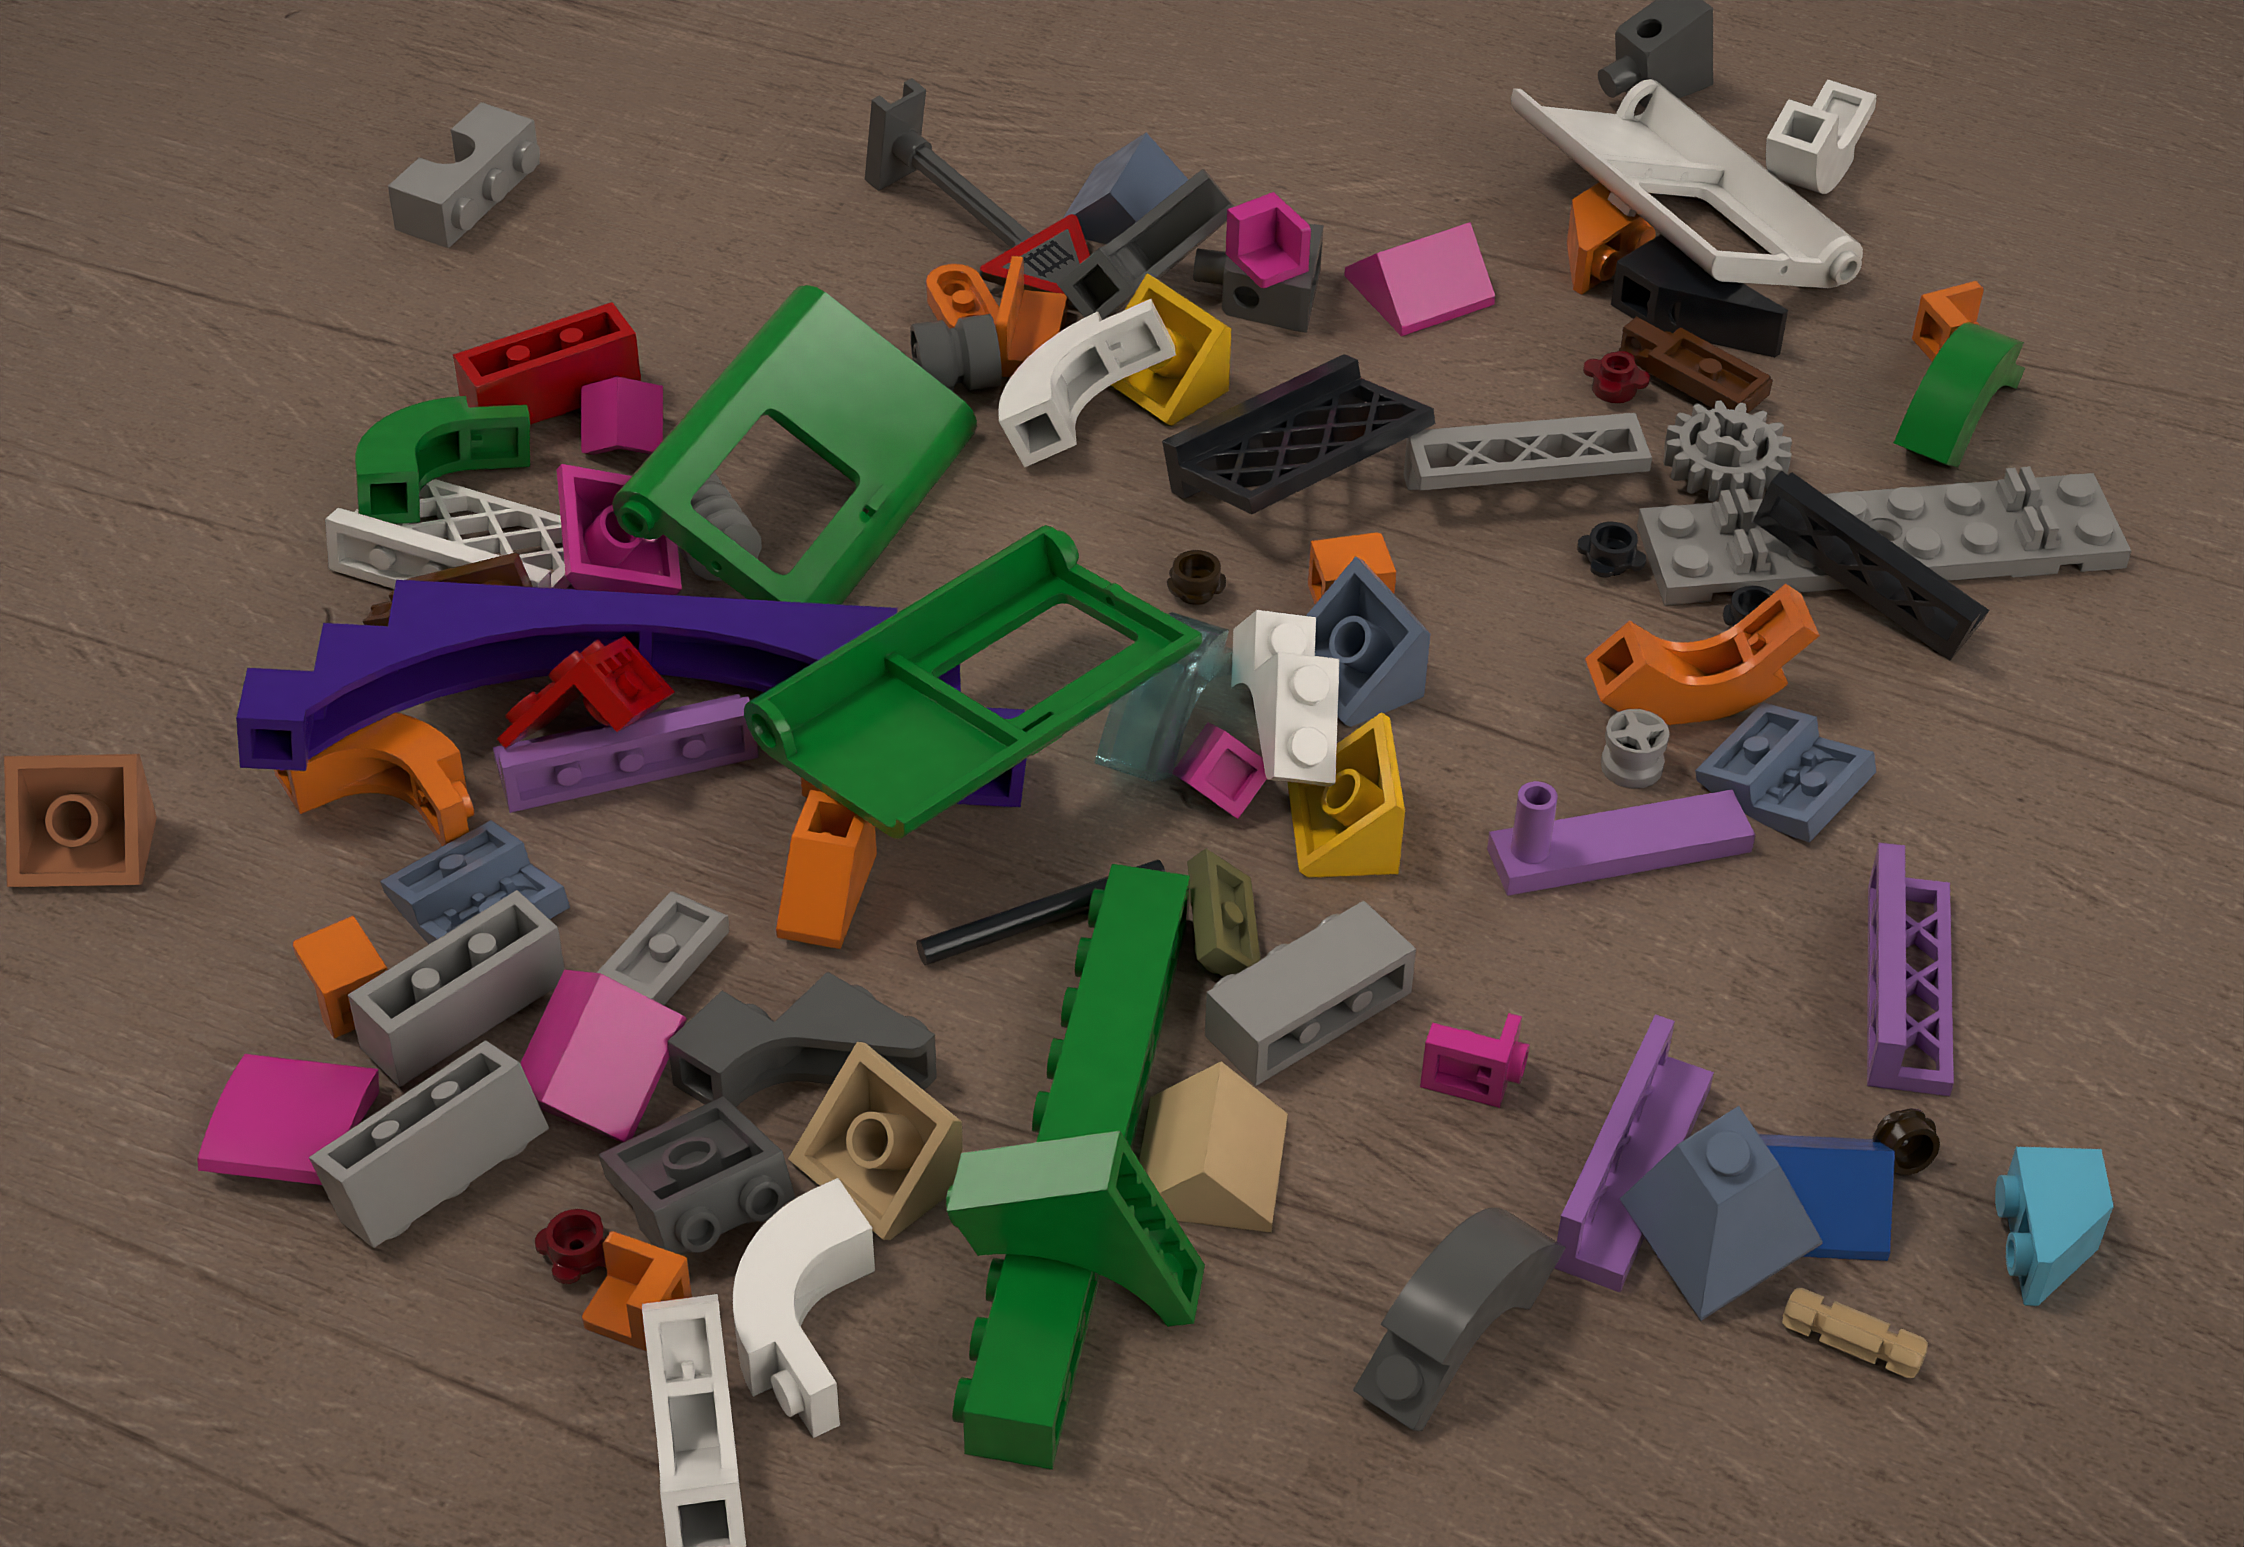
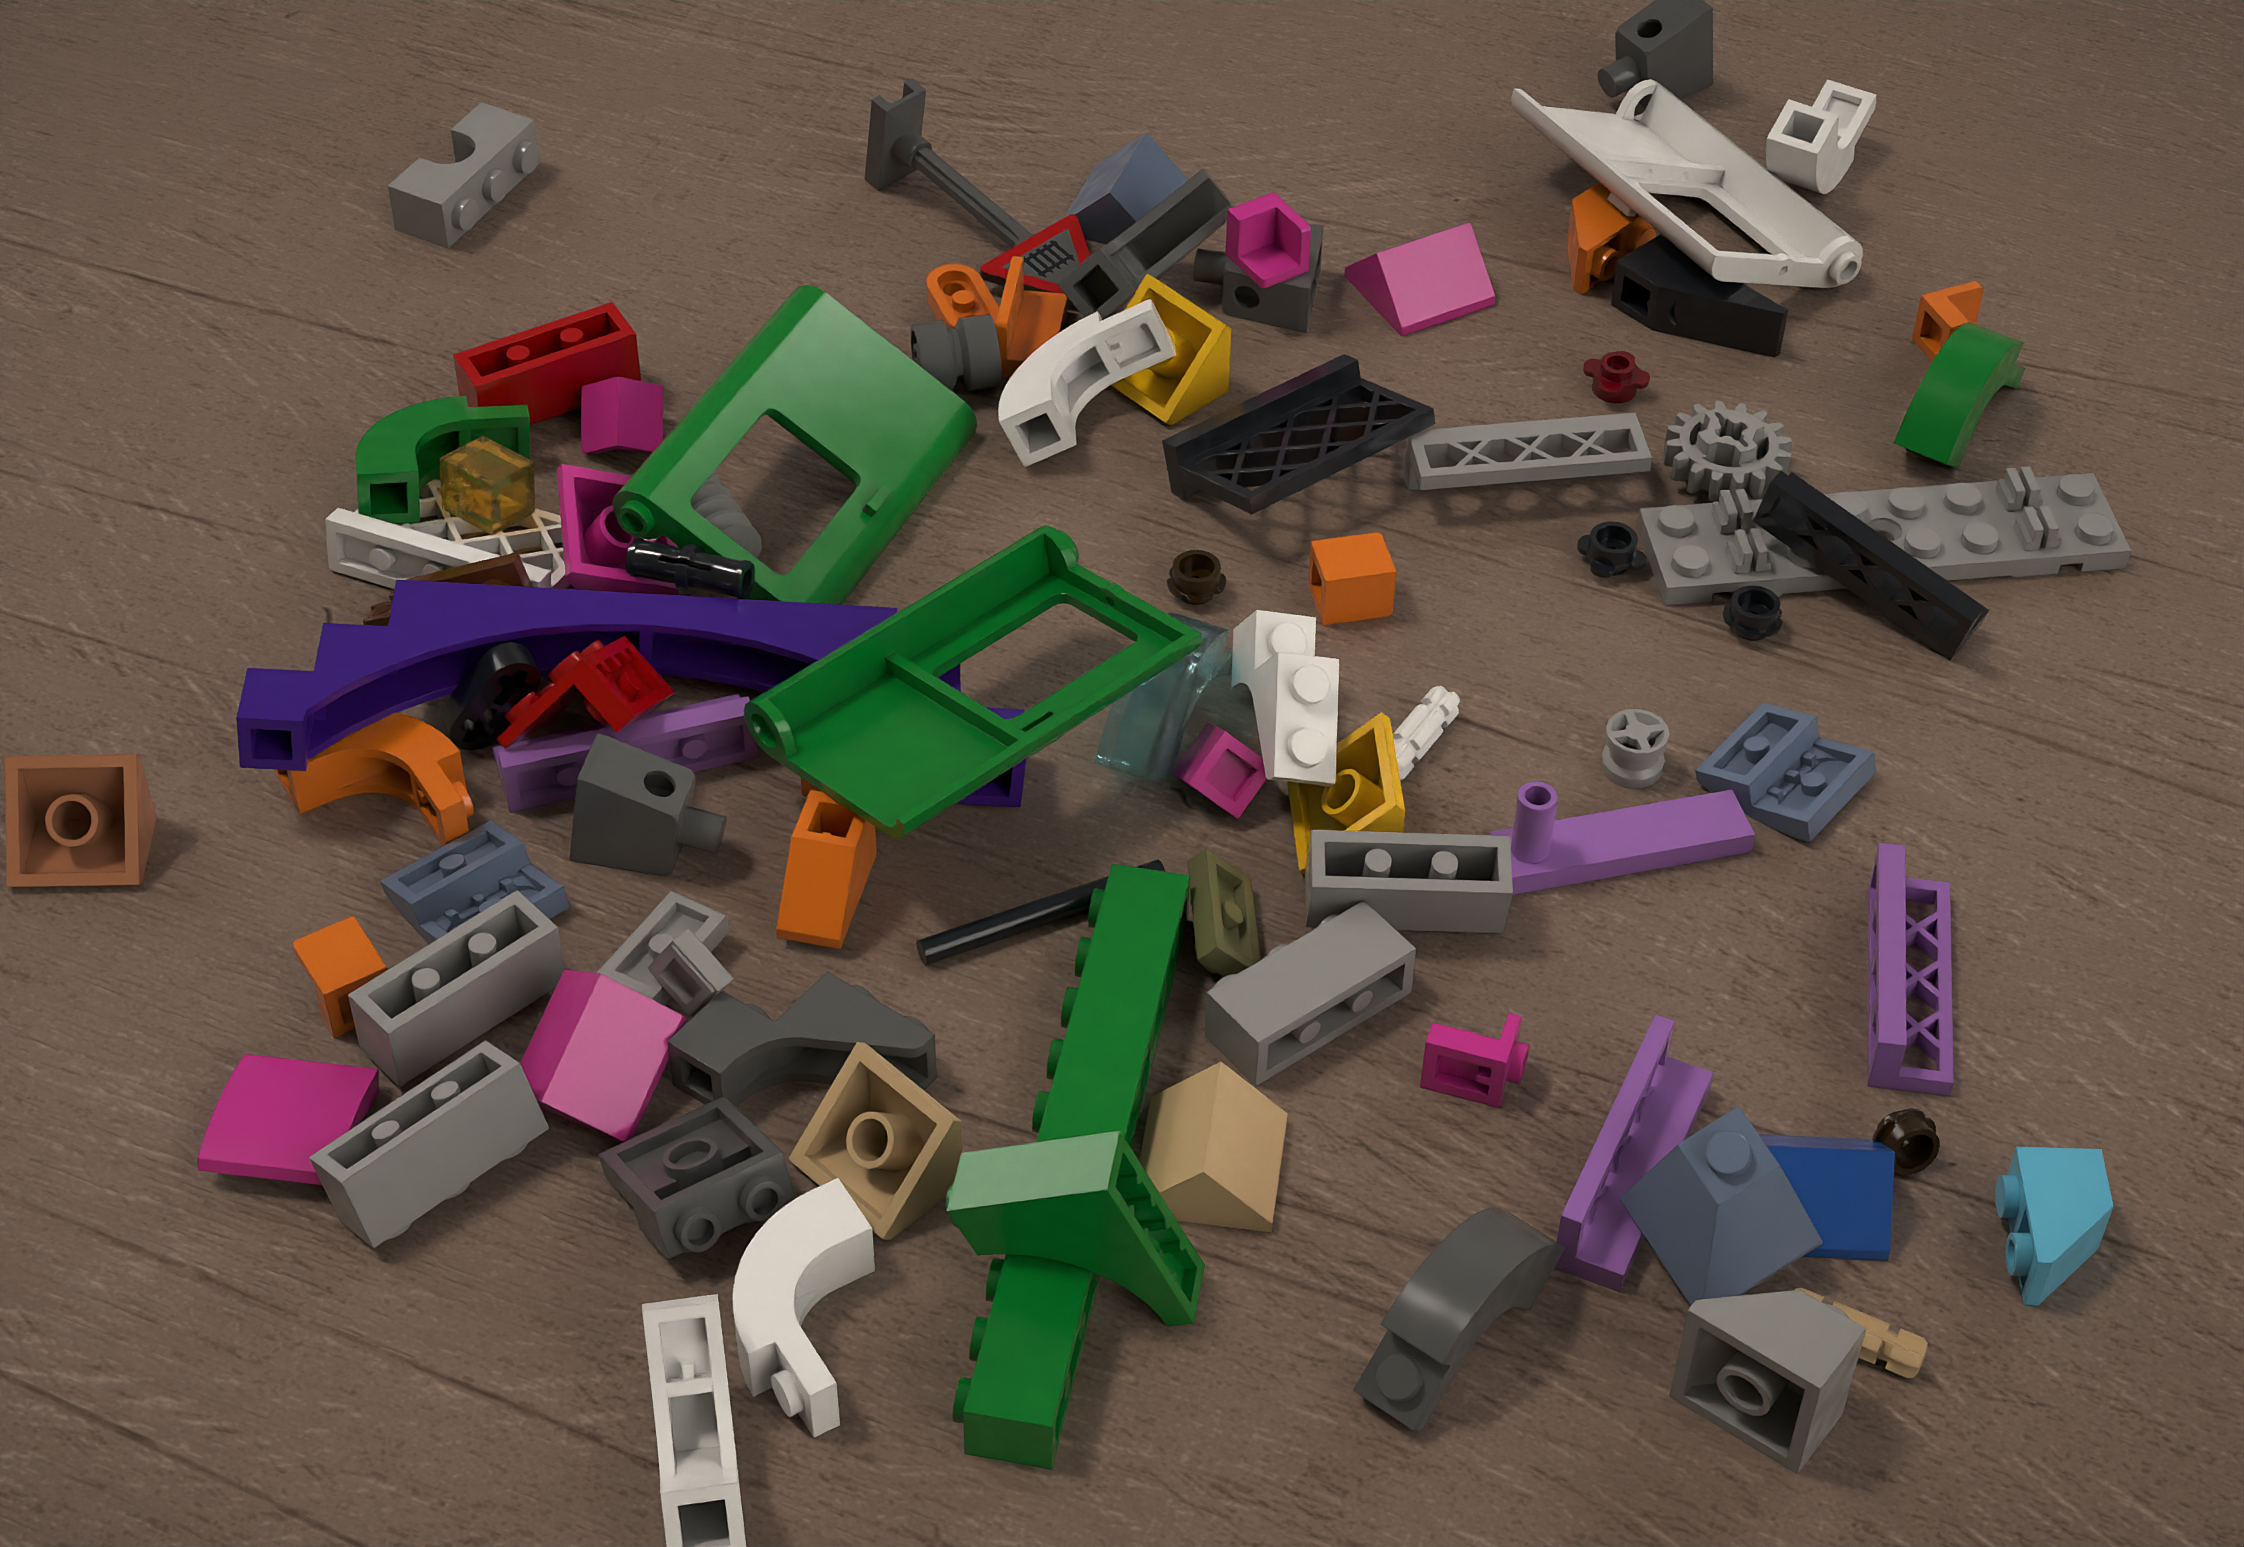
dark red plate [535,1209,606,1284] -> none
orange panel [582,1231,692,1352] -> none
sand blue slope [1306,556,1431,727] -> none
orange arch [1585,583,1820,725] -> none
reddish brown hinge [1619,316,1773,413] -> none
none -> clear yellow brick [440,436,535,535]
none -> black beam [442,642,541,750]
none -> dark grey torso [569,733,727,876]
none -> black pin [626,537,755,599]
none -> light grey tile [648,928,734,1018]
none -> light grey brick [1305,830,1513,933]
none -> white axle [1393,686,1460,781]
none -> light grey slope [1669,1290,1867,1474]

